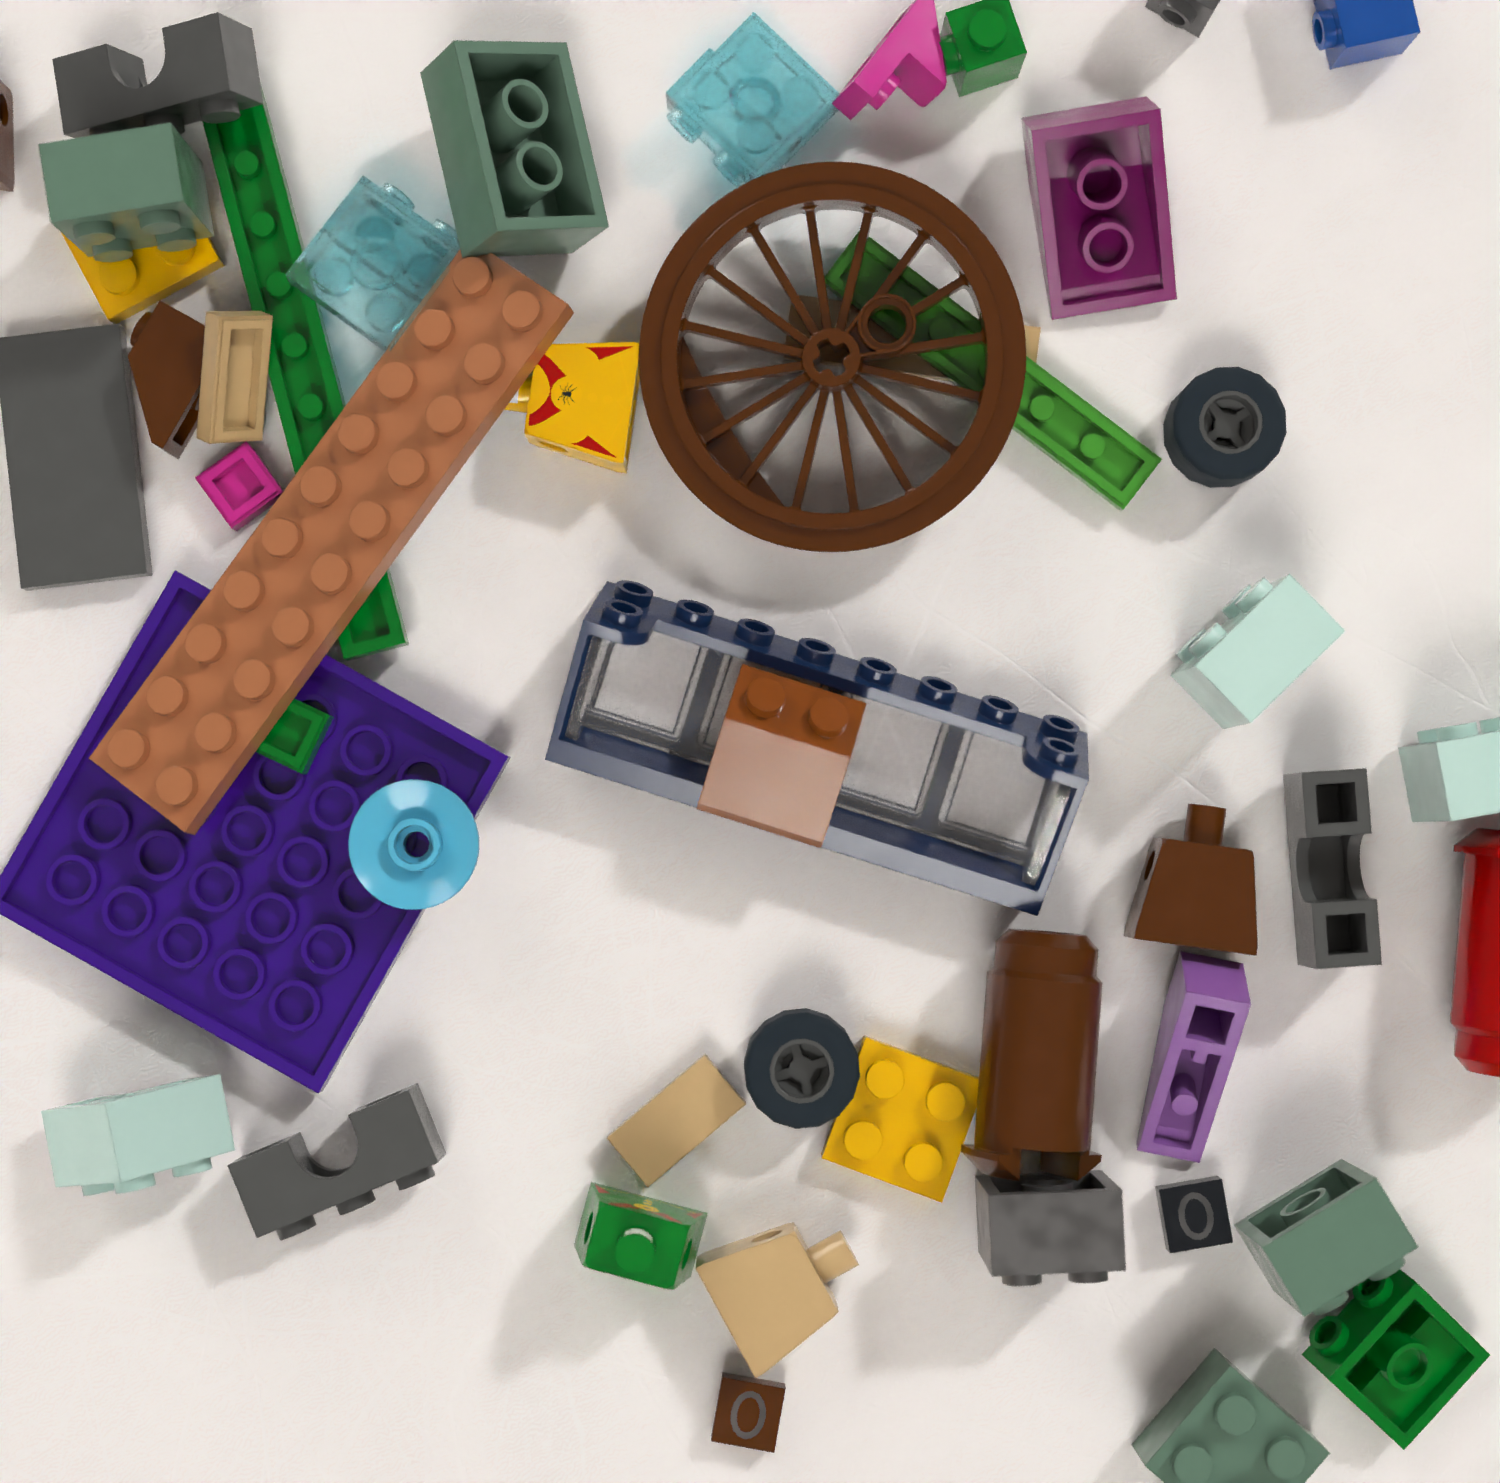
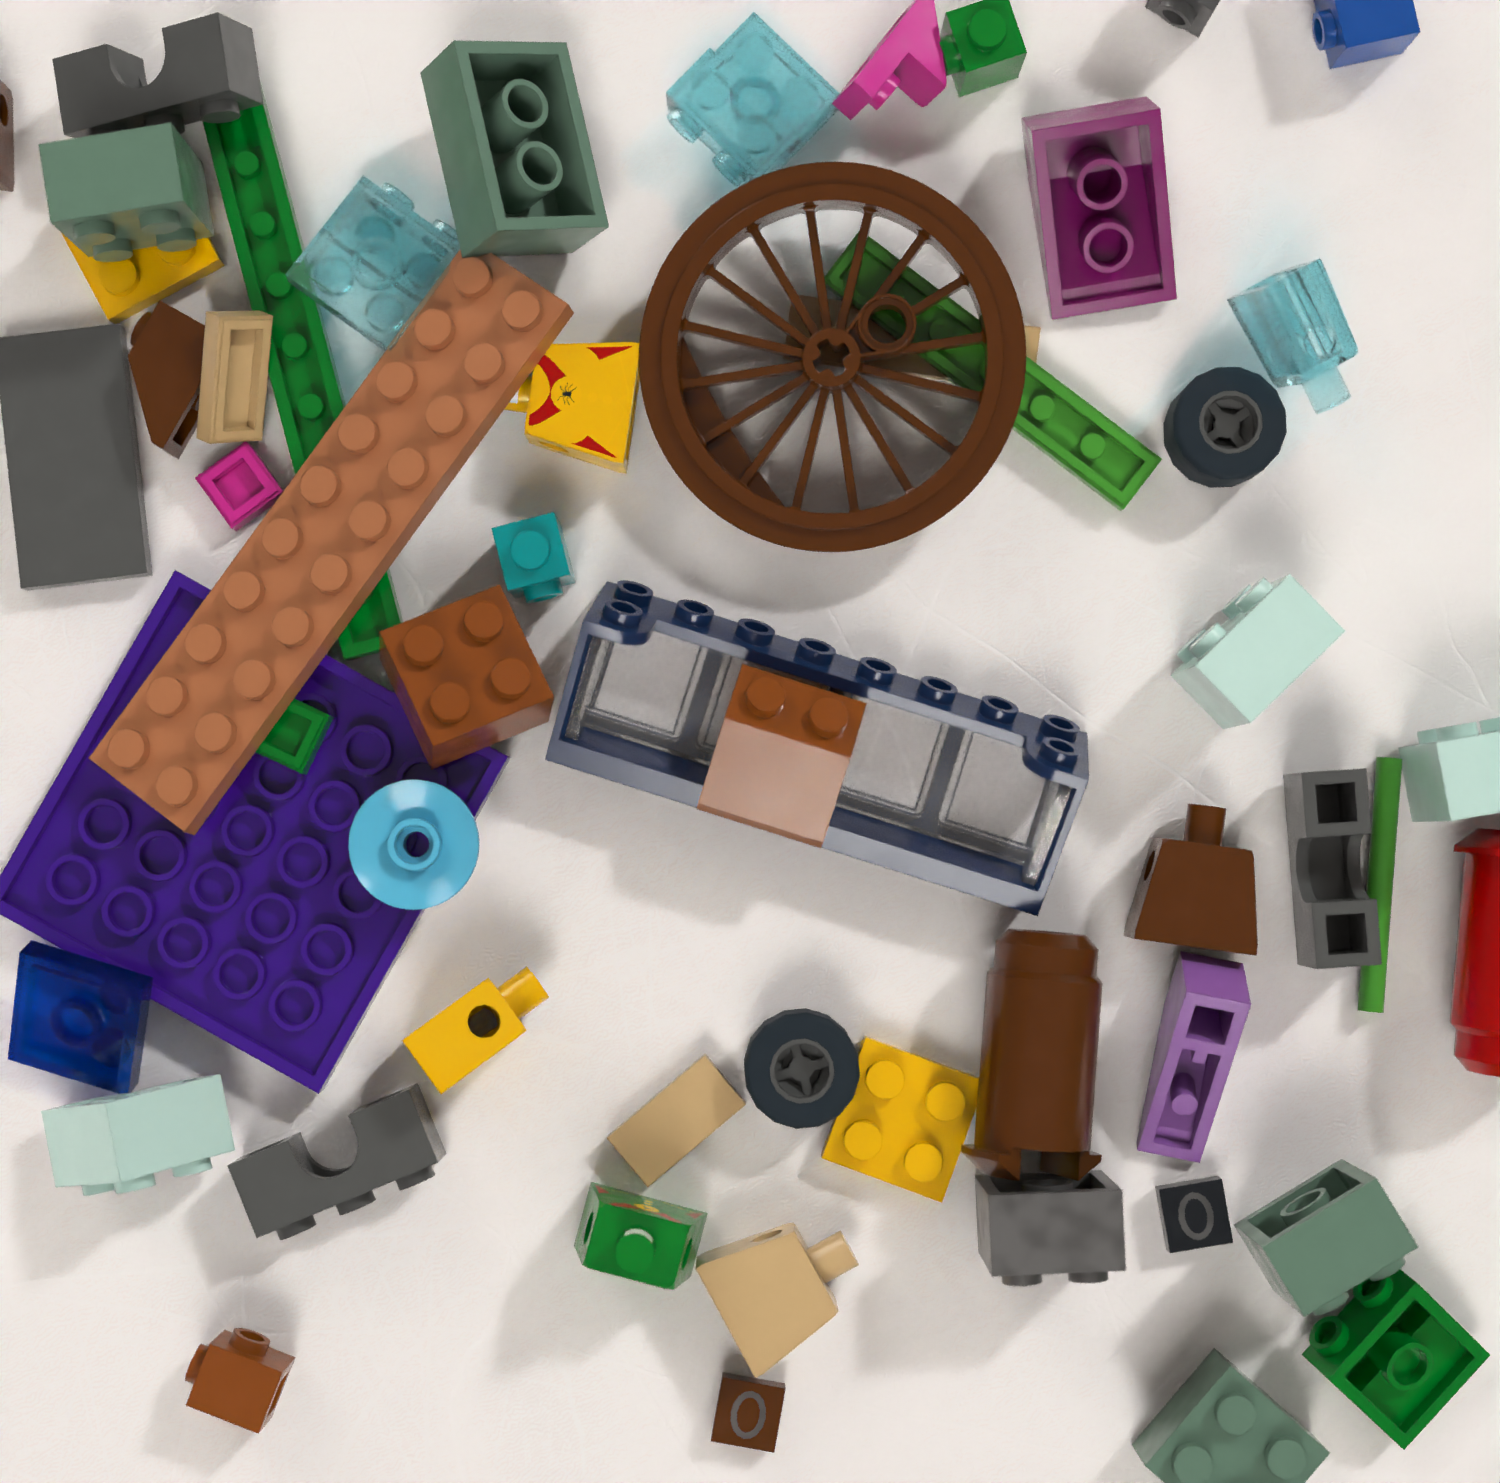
none -> clear blue plate [8,940,153,1094]
none -> dark orange brick [185,1328,296,1434]
none -> dark orange brick [379,584,554,770]
none -> yellow torso [402,966,549,1094]
none -> teal brick [491,512,576,604]
none -> clear light blue torso [1227,258,1358,414]
none -> bright green bar [1357,757,1402,1013]

